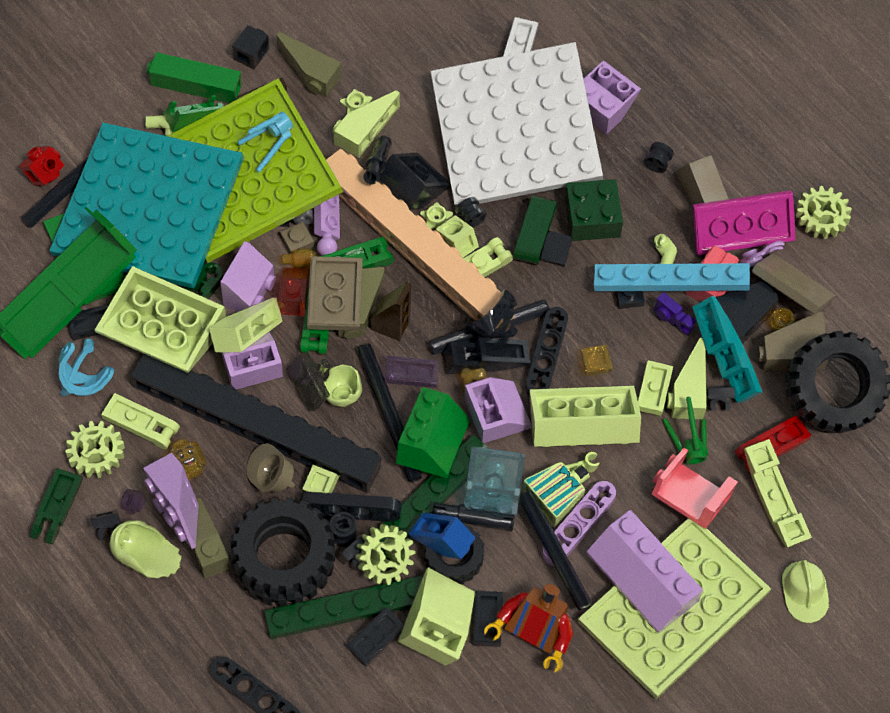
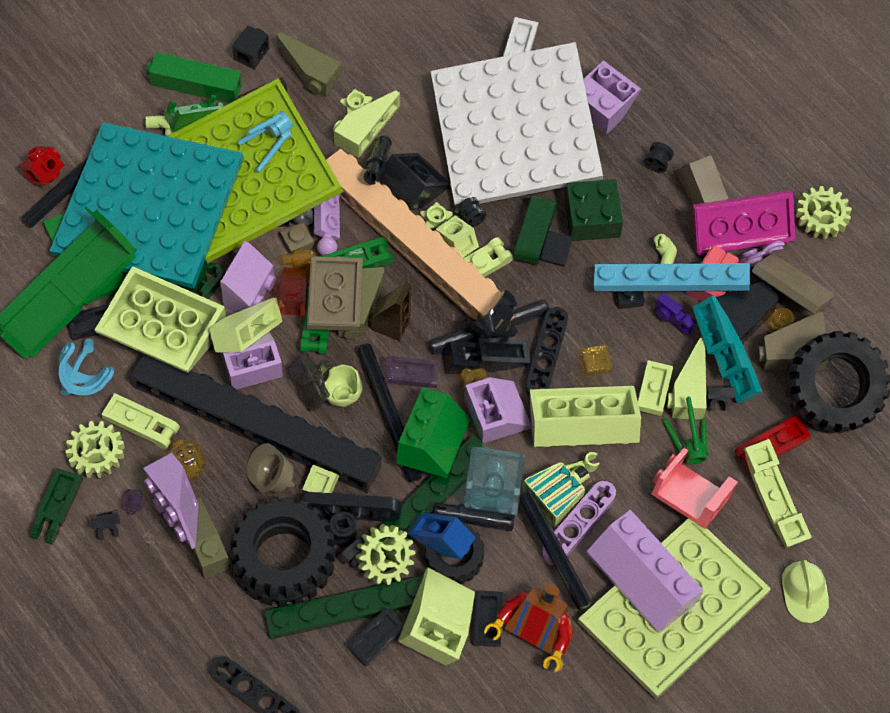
yellowish green hair [110,520,181,578] -> none

